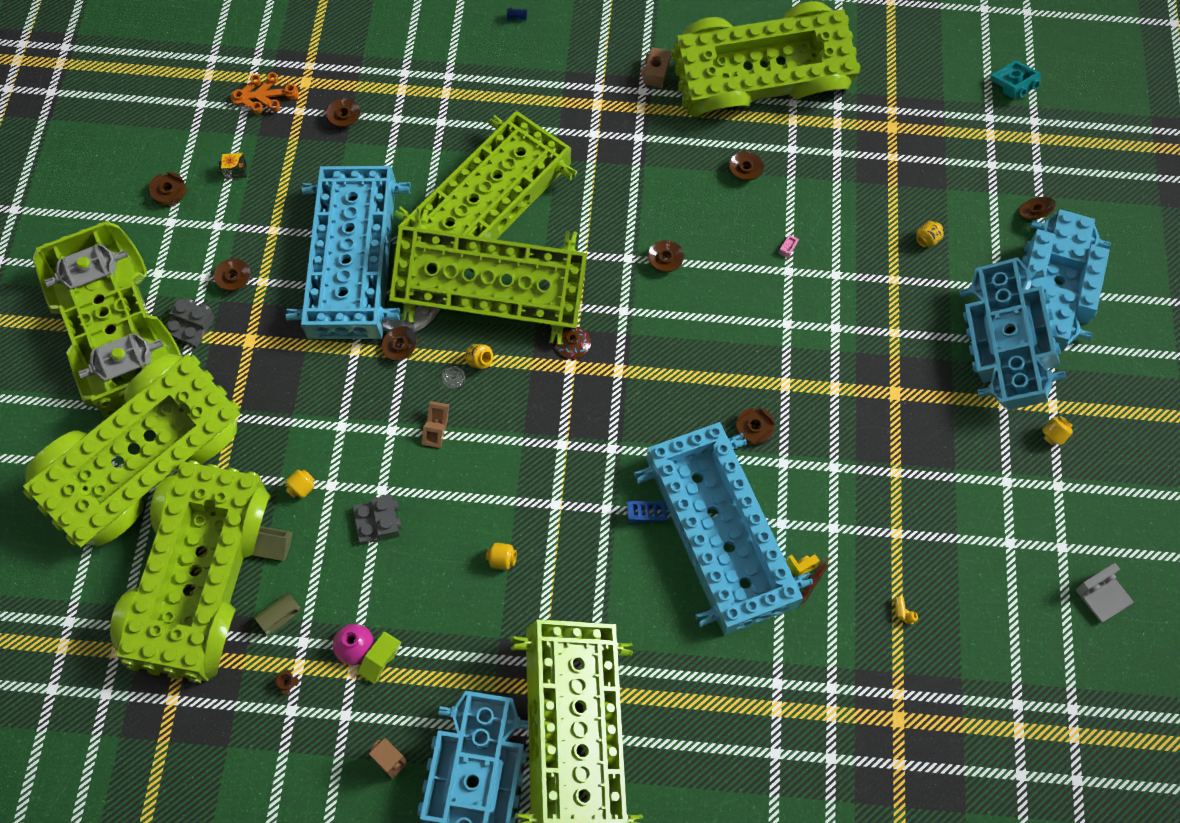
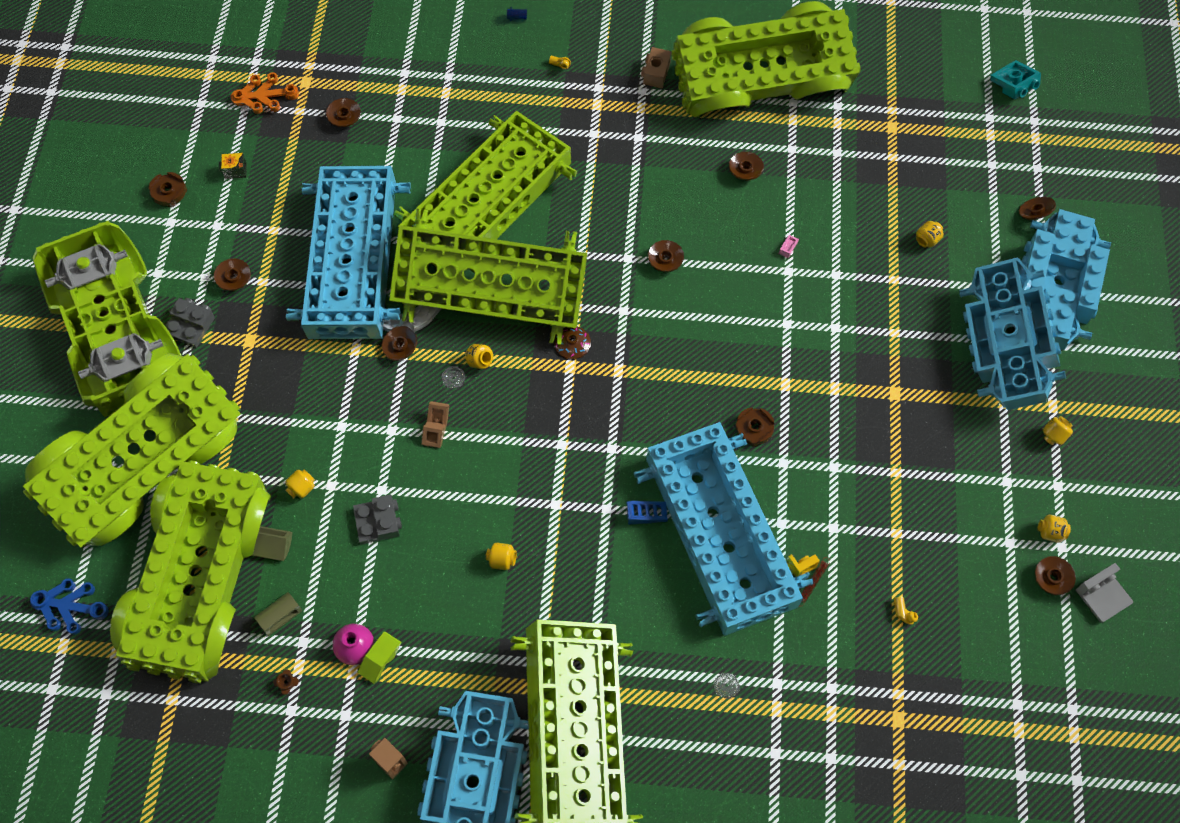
none -> blue plant [30,578,109,635]
none -> yellow arm [549,55,571,69]
none -> clear plate [714,673,740,699]
none -> reddish brown dish [1035,556,1076,595]
none -> yellow head [1038,515,1071,543]

